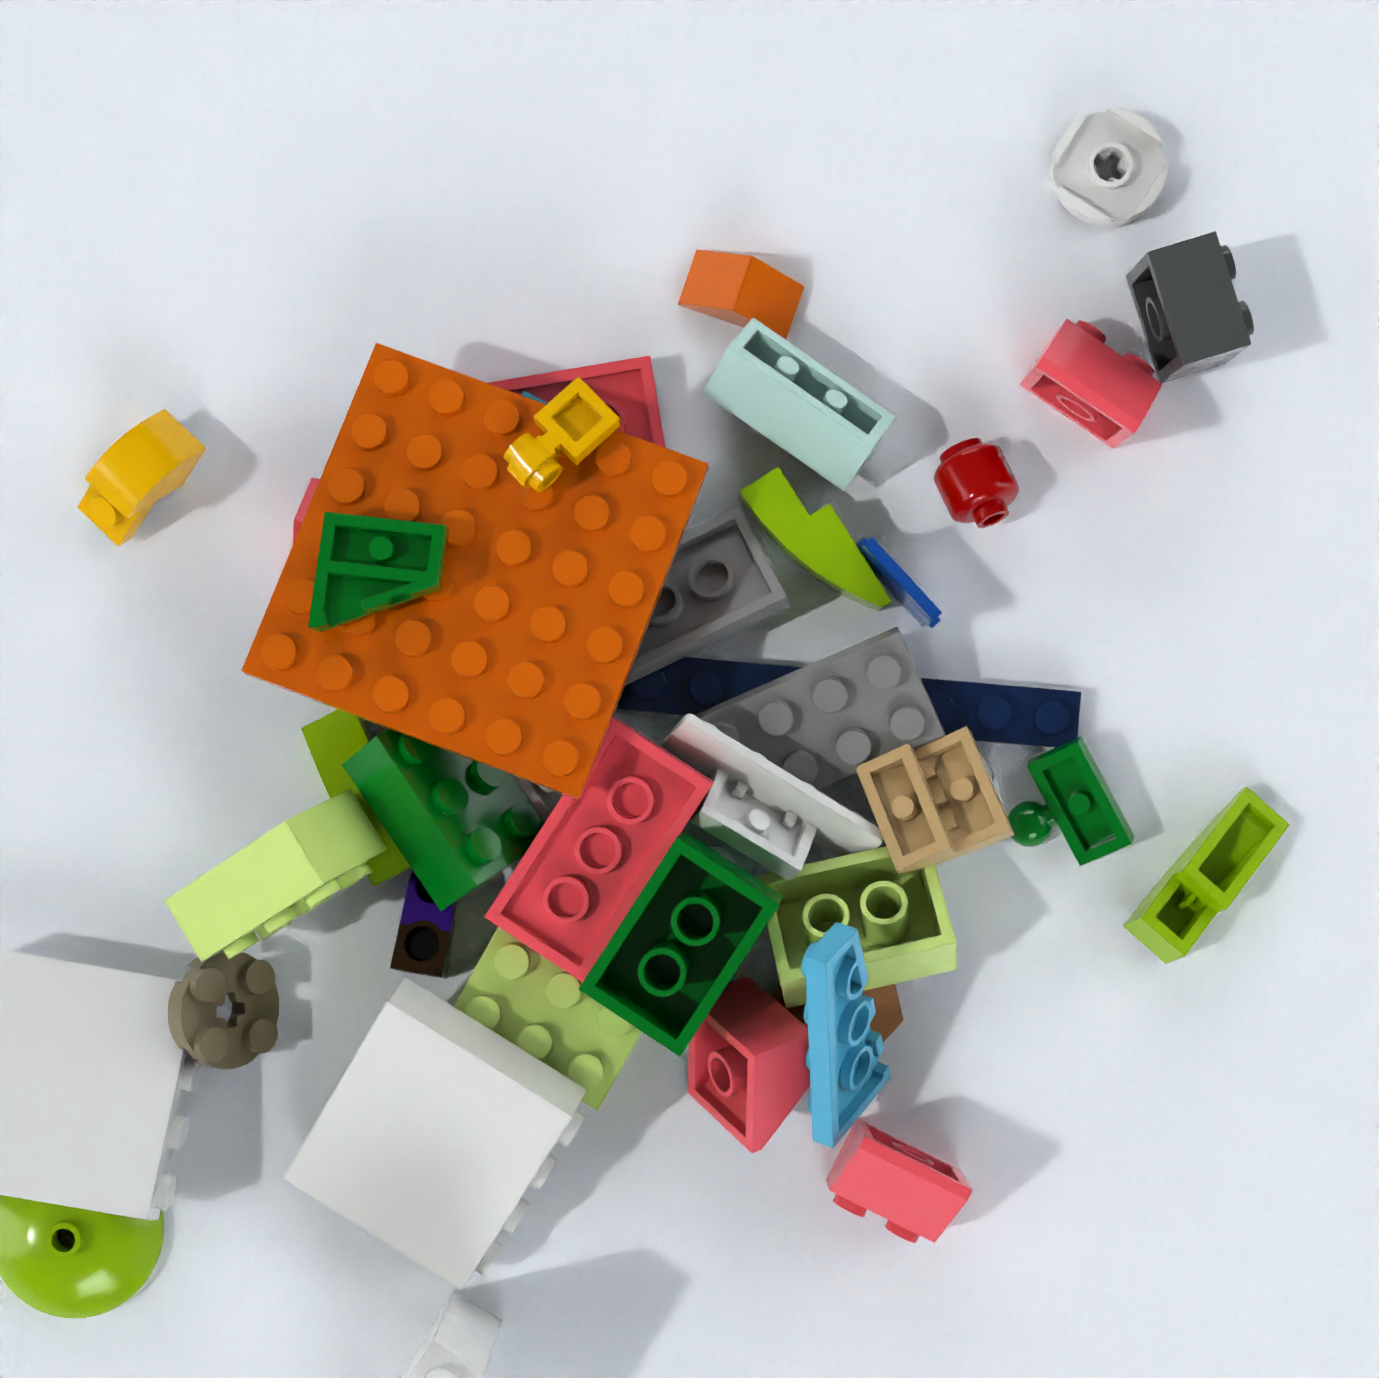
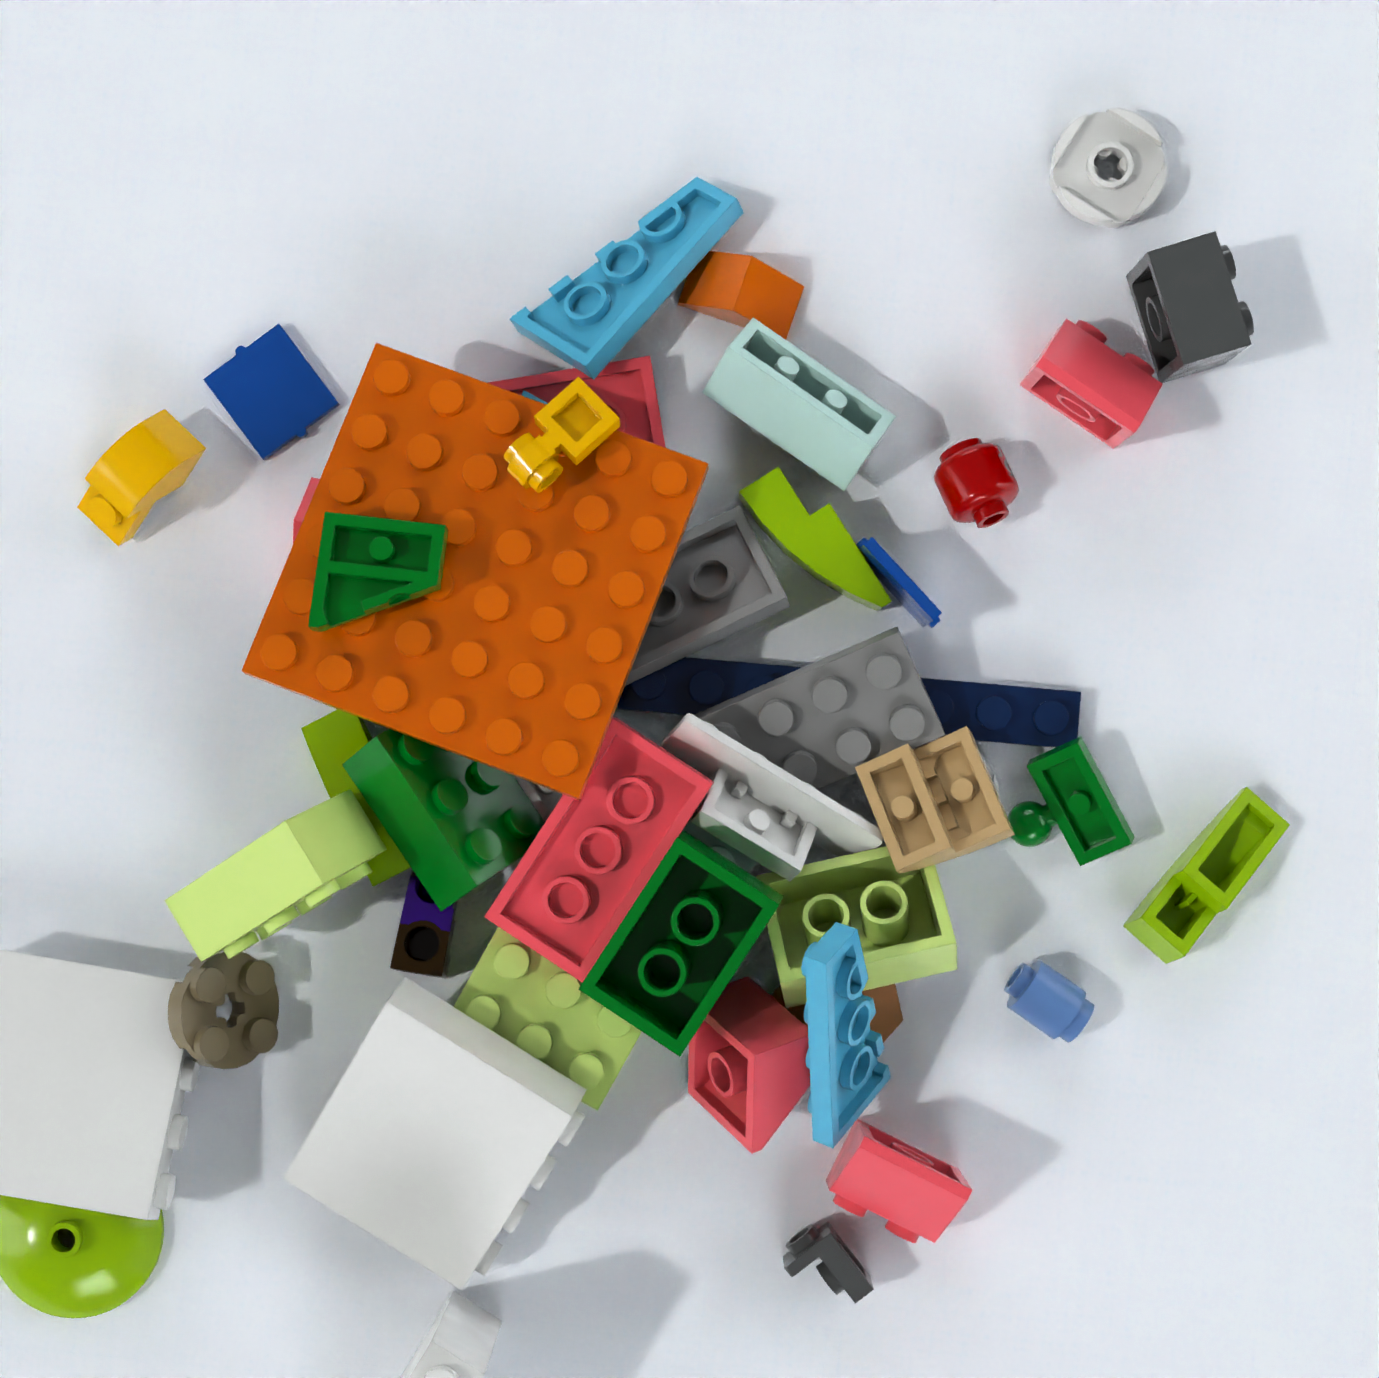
none -> blue piece [203,324,340,461]
none -> medium azure wing [510,177,744,379]
none -> dark grey bracket [783,1221,874,1303]
none -> medium blue brick [1004,960,1094,1043]

